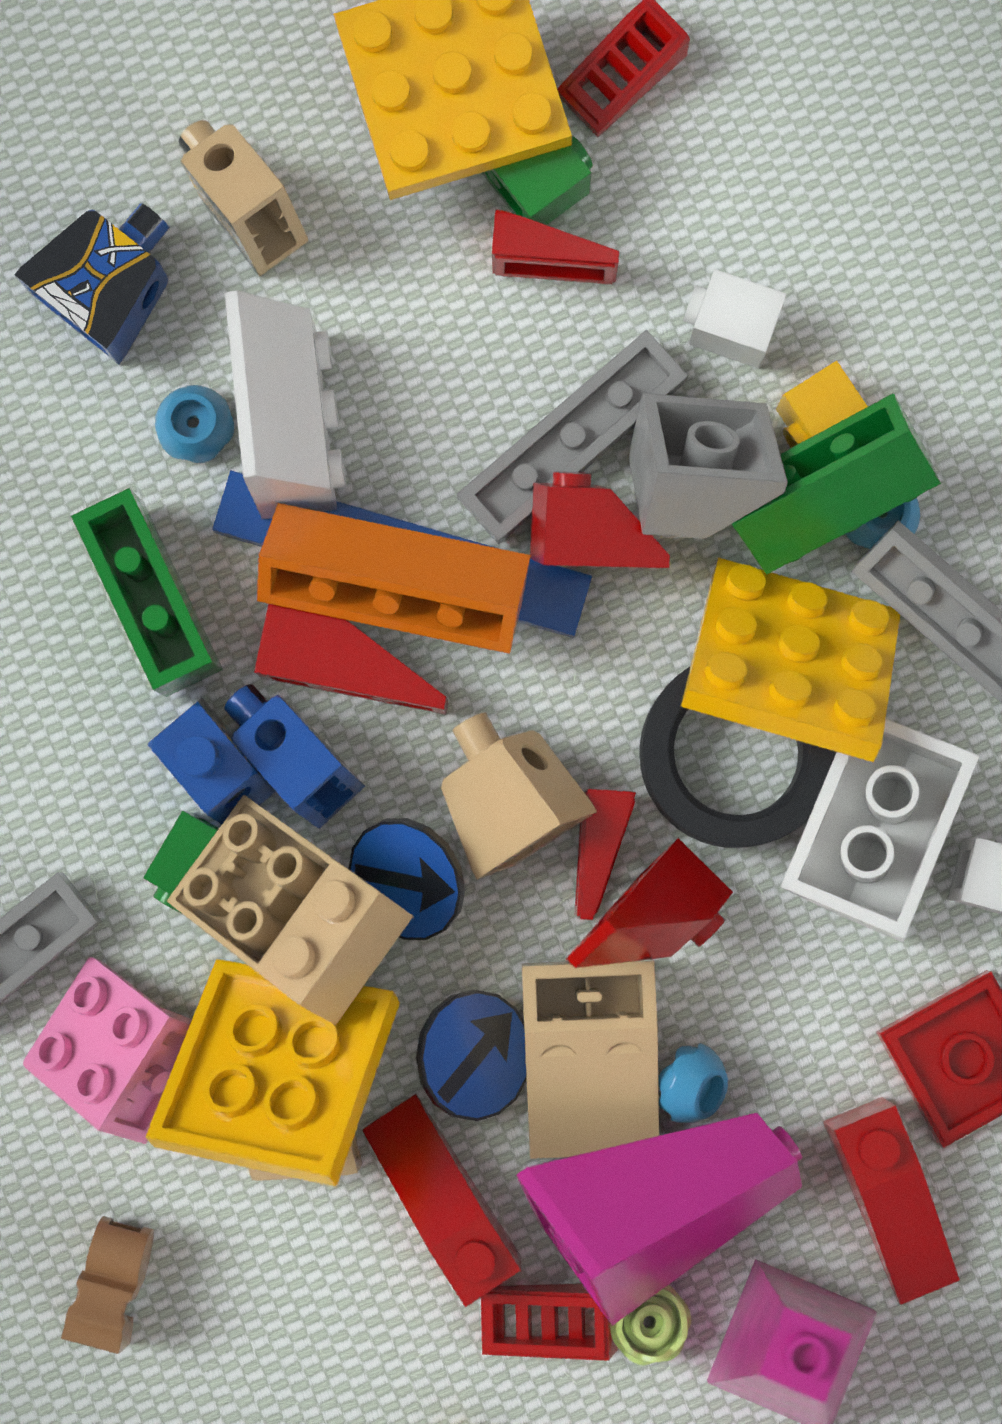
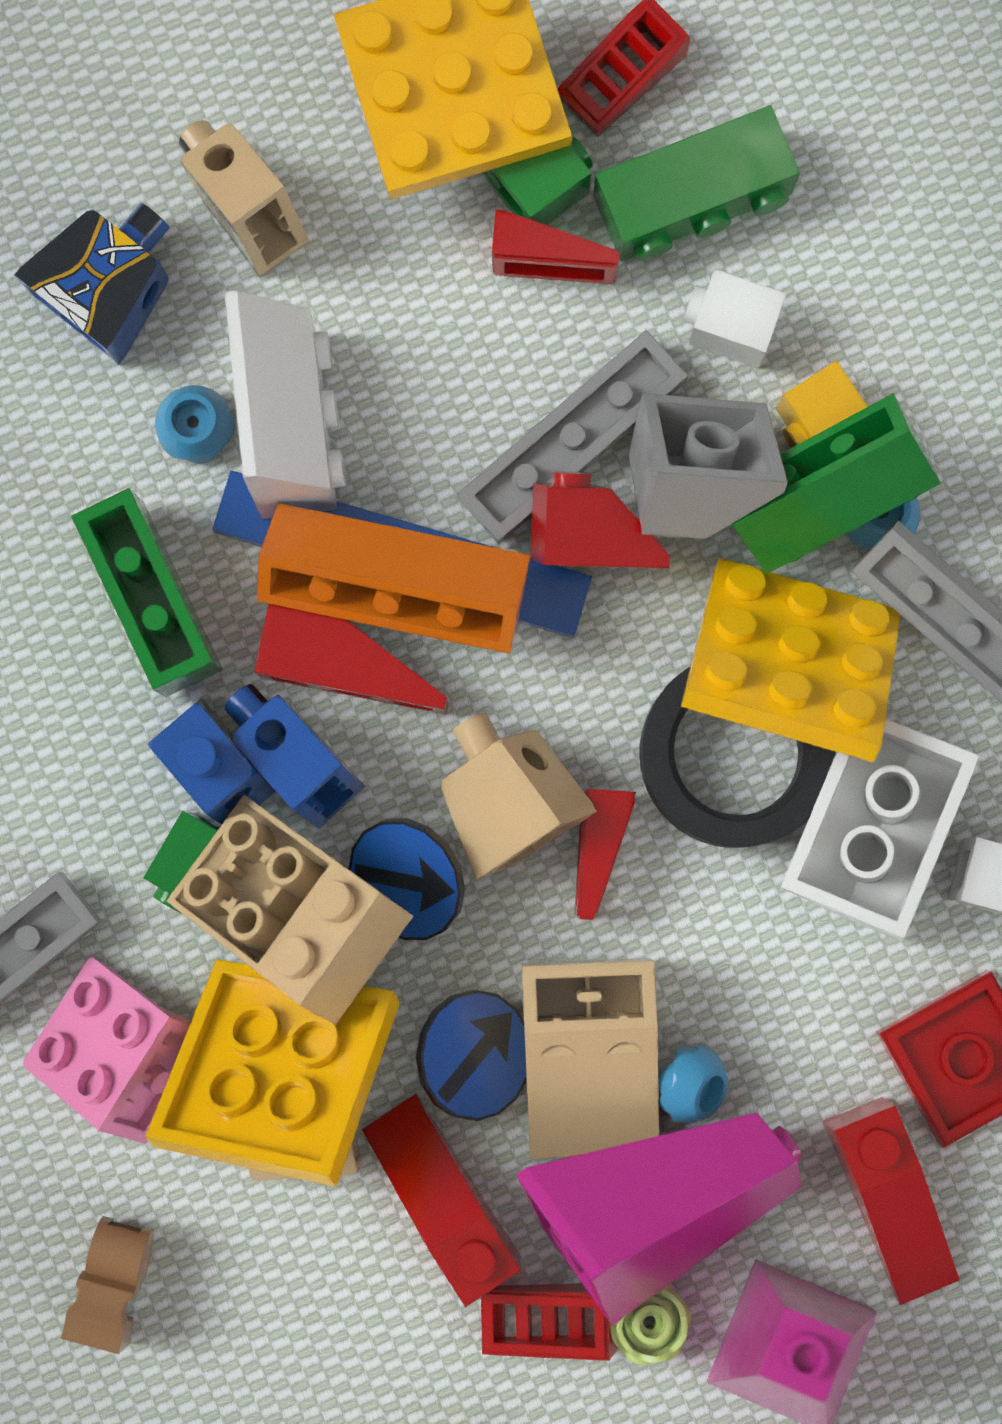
red slope [566,838,733,968] -> none
none -> green brick [593,105,800,262]

